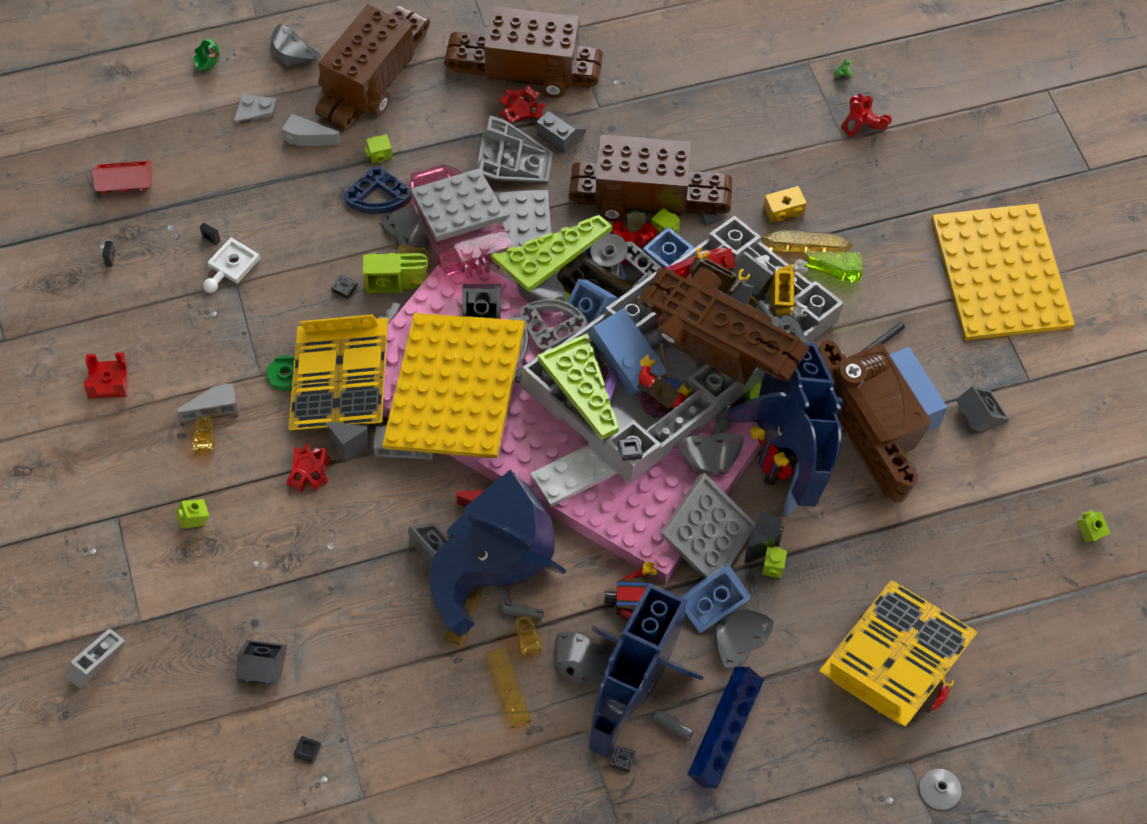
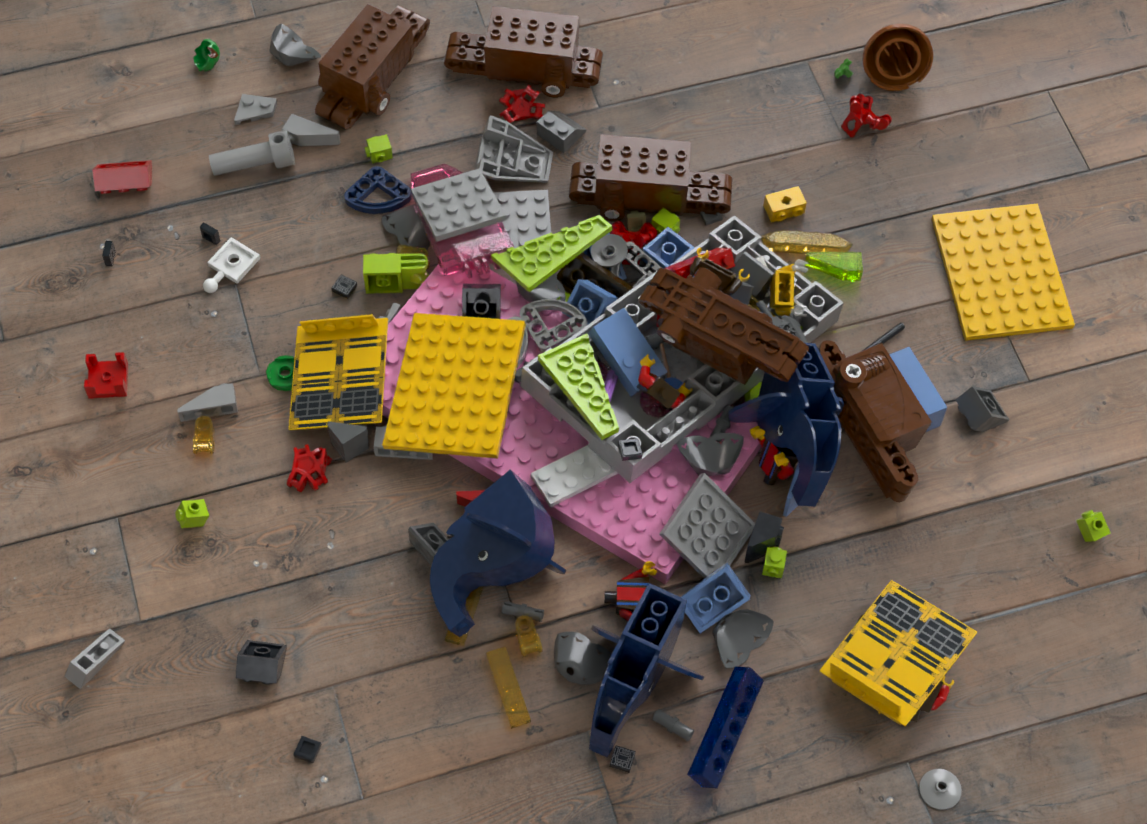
none -> light grey piece [209,130,295,176]
none -> dark orange cone [862,24,933,91]

